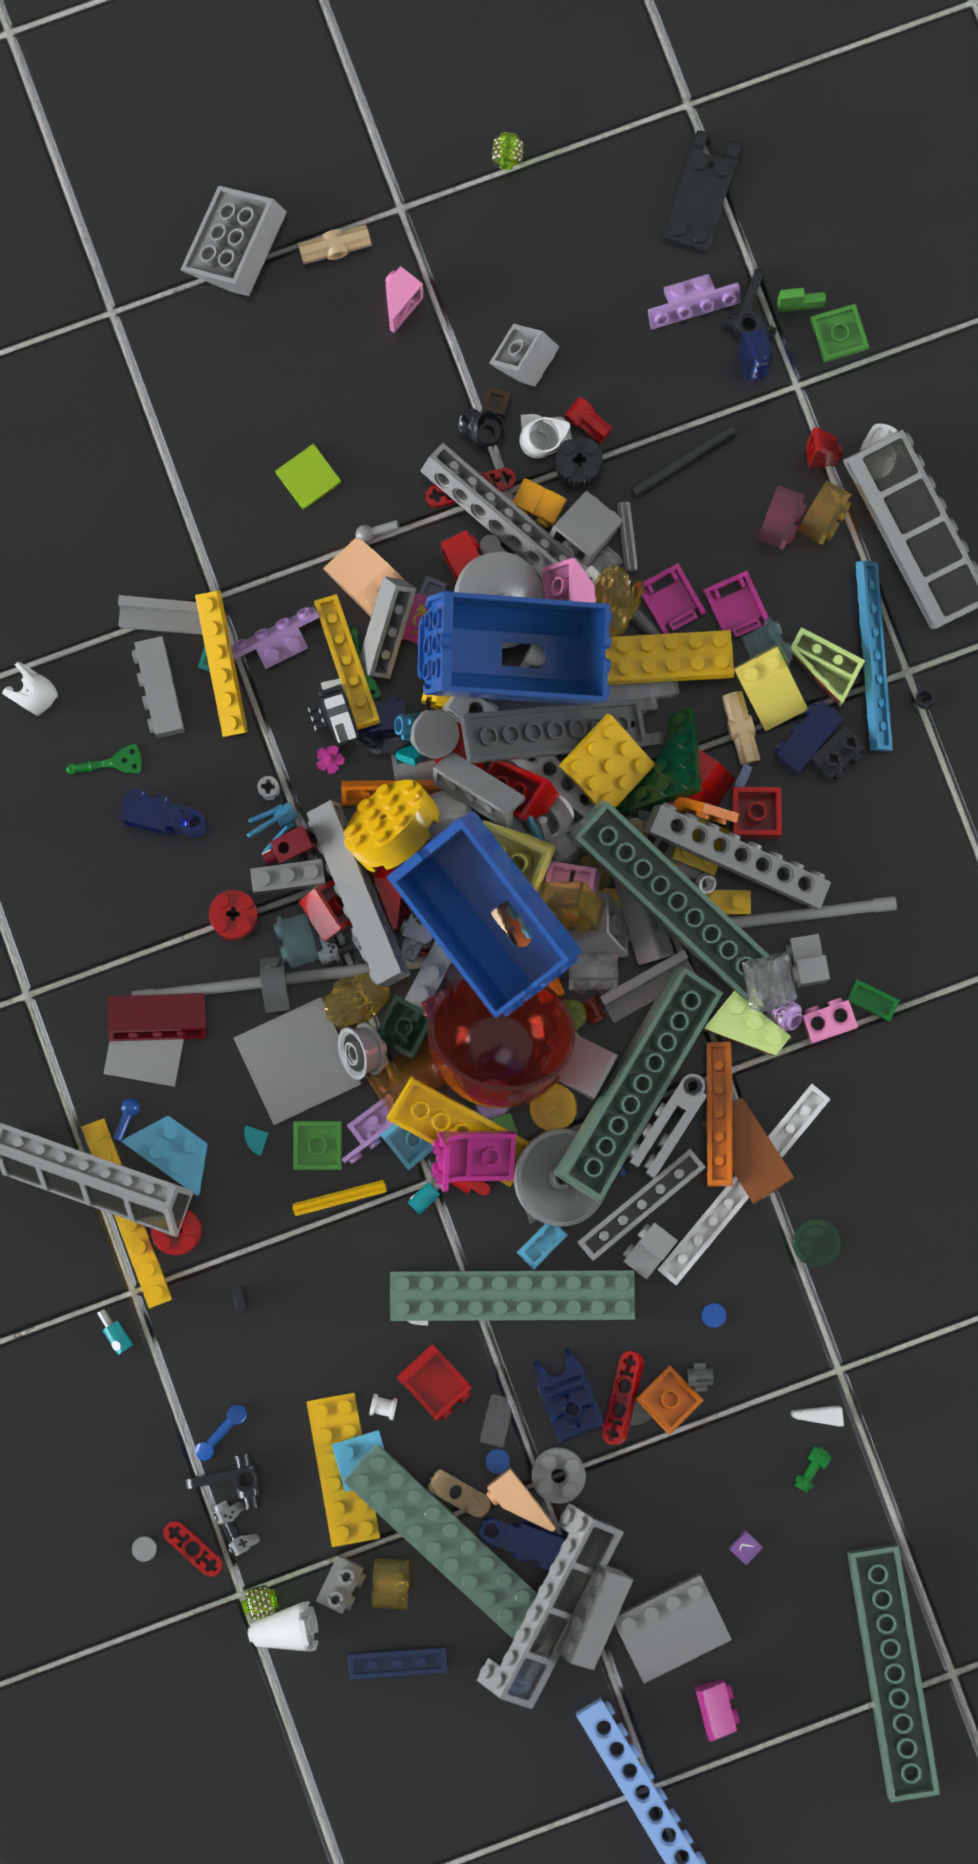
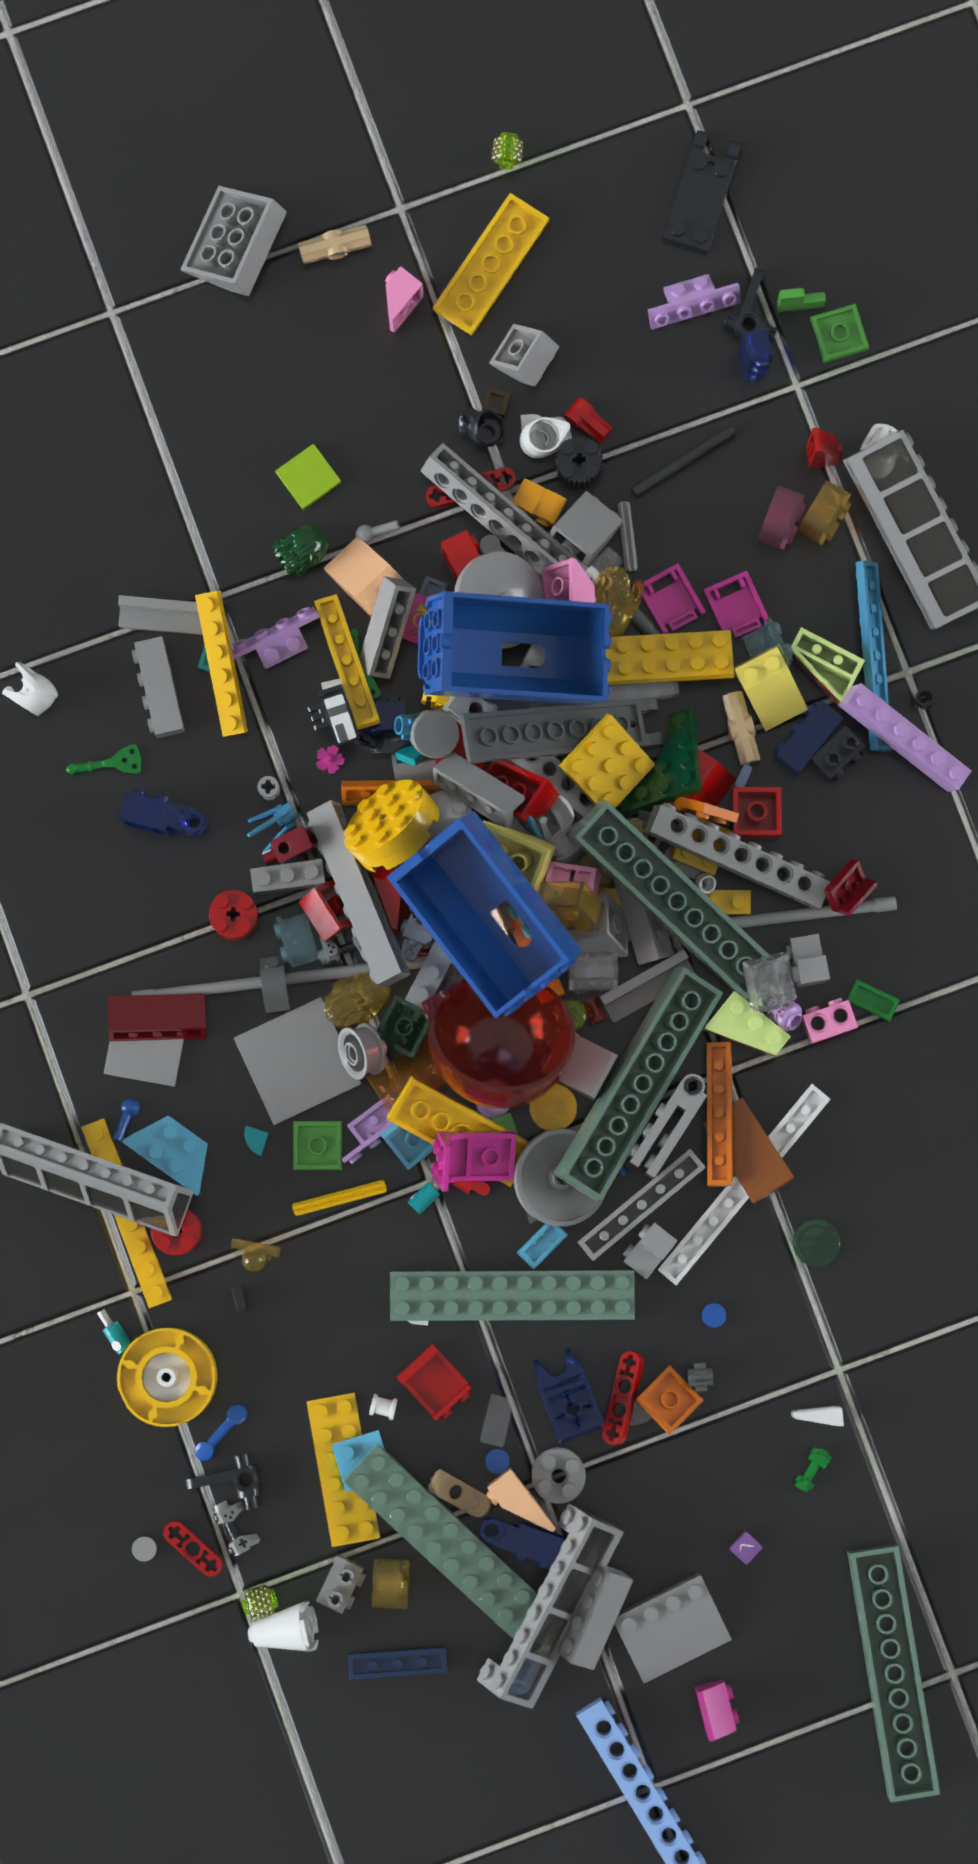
none -> yellow piece [117,1328,217,1427]
none -> clear yellow tile [231,1238,281,1272]
none -> dark green hair [273,525,329,577]
none -> yellow plate [432,193,549,336]
none -> dark red bracket [824,859,877,916]
none -> lavender brick [838,683,971,792]

